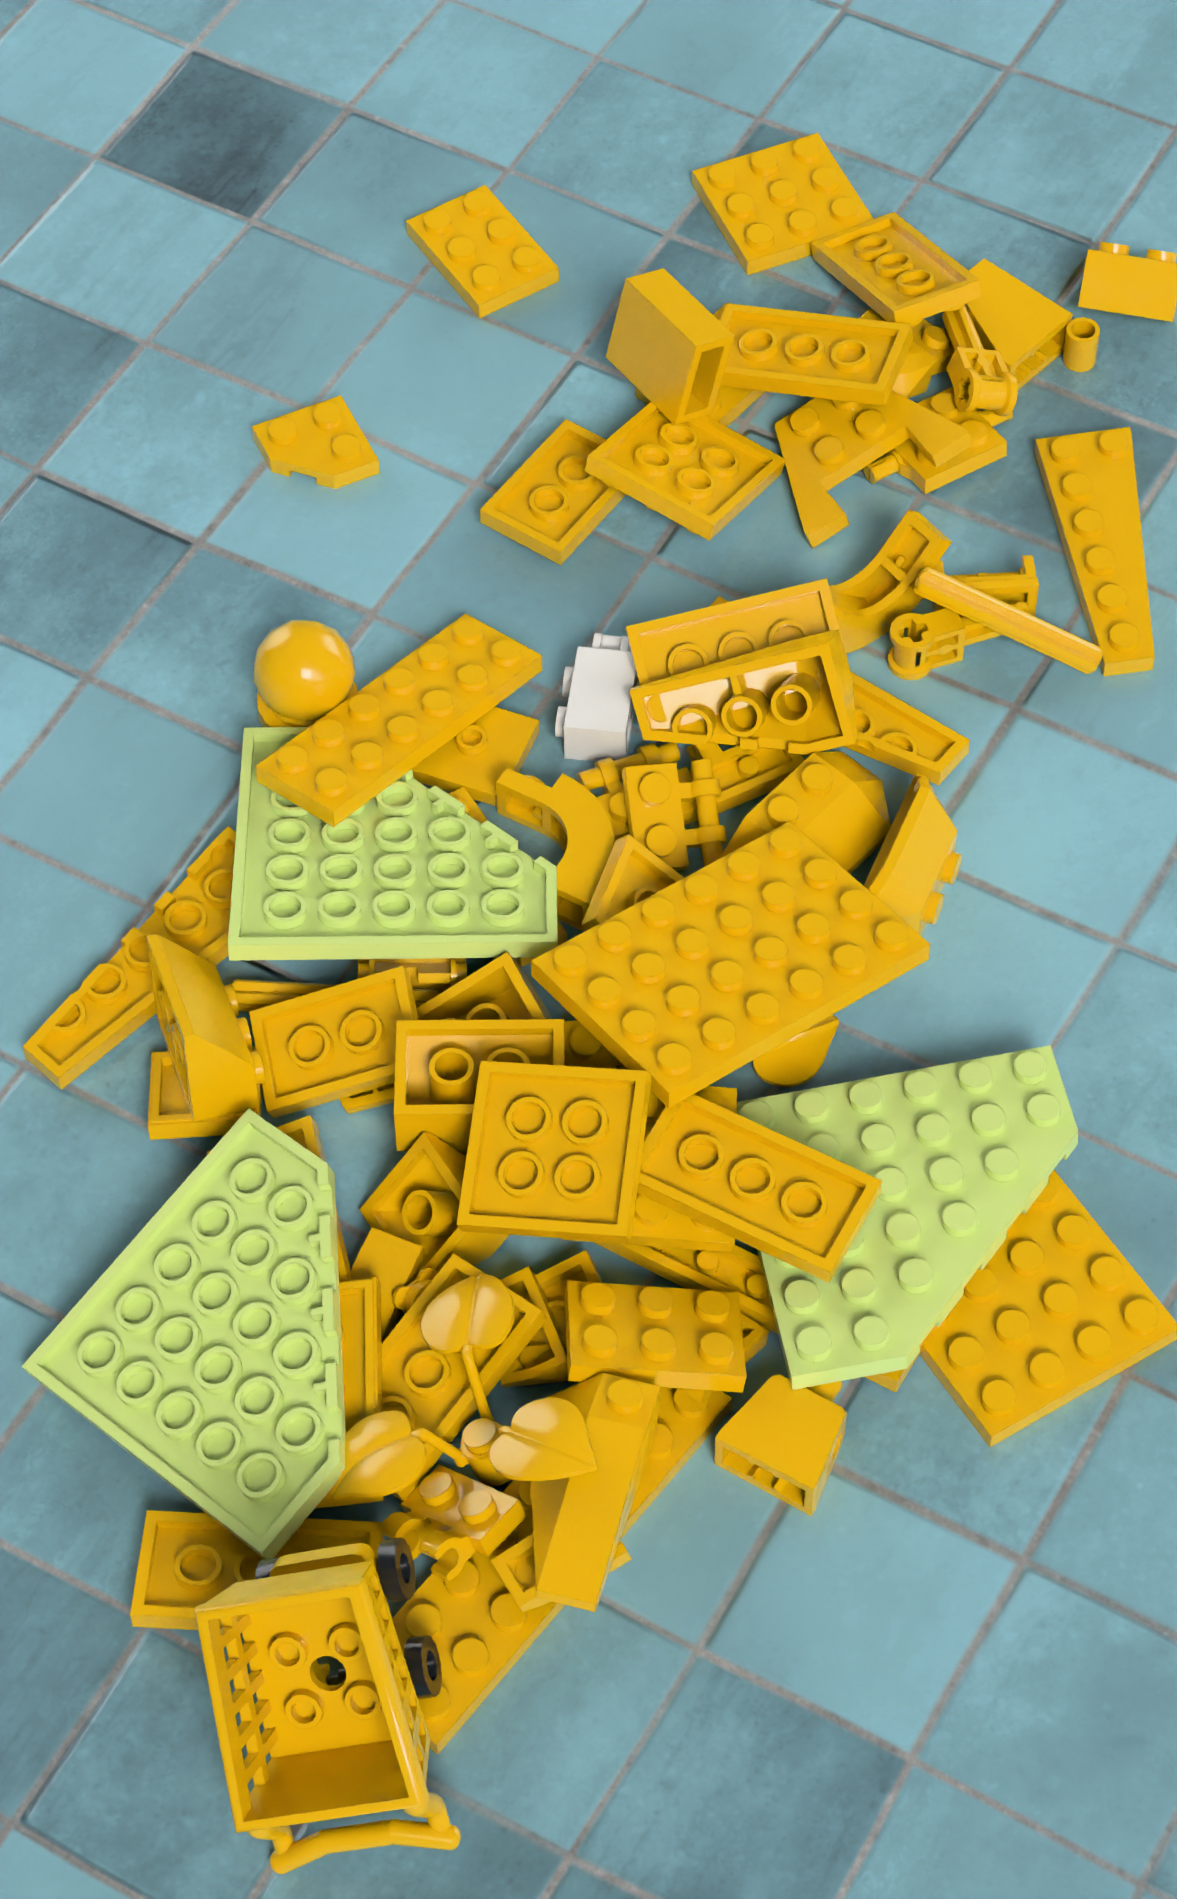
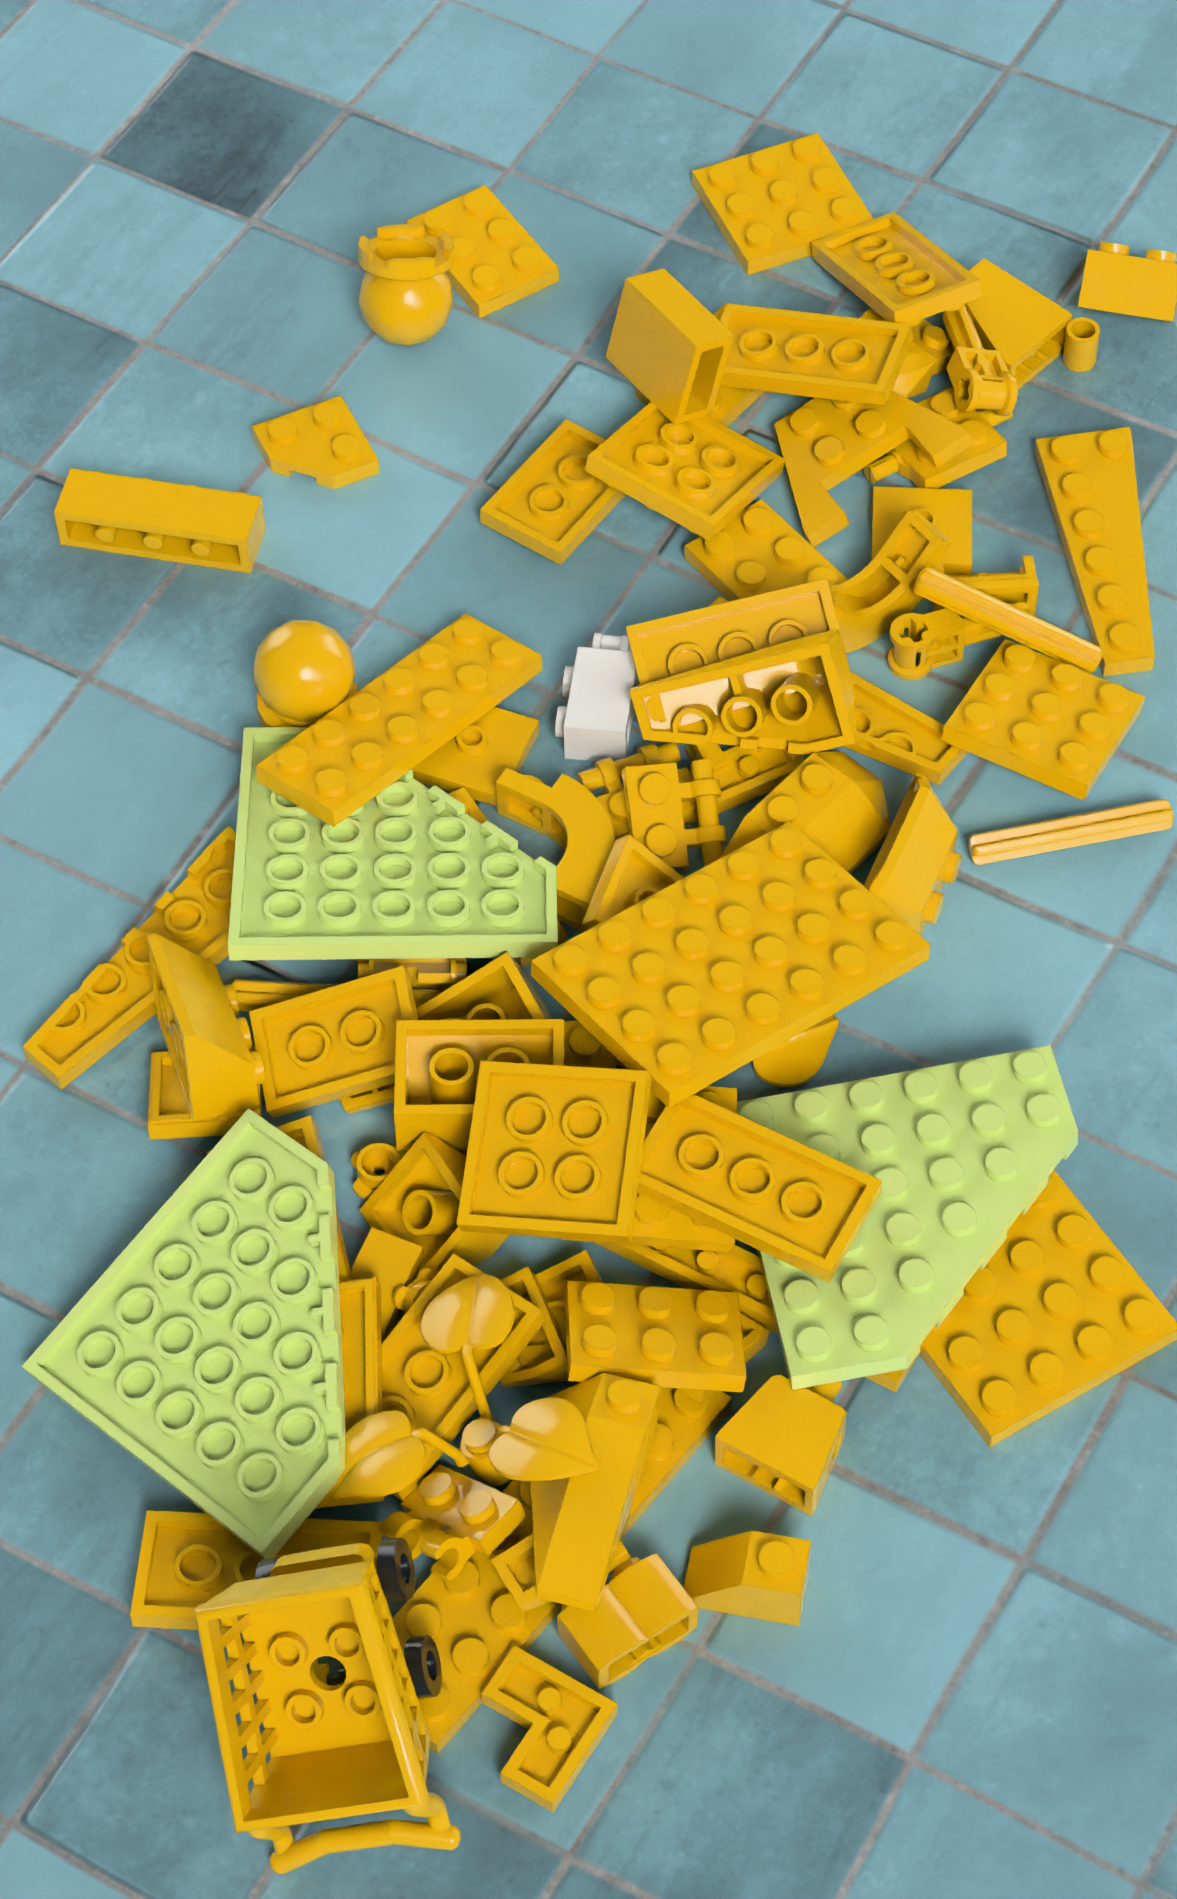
none -> yellow brick [54,468,266,573]
none -> yellow plate [351,1143,406,1199]
none -> yellow tile [358,224,454,347]
none -> yellow plate [481,1645,618,1813]
none -> yellow brick [557,1554,699,1689]
none -> yellow plate [684,499,848,602]
none -> yellow slope [684,1530,811,1626]
none -> yellow plate [871,486,972,575]
none -> yellow plate [941,639,1145,801]
none -> yellow axle [968,798,1173,865]

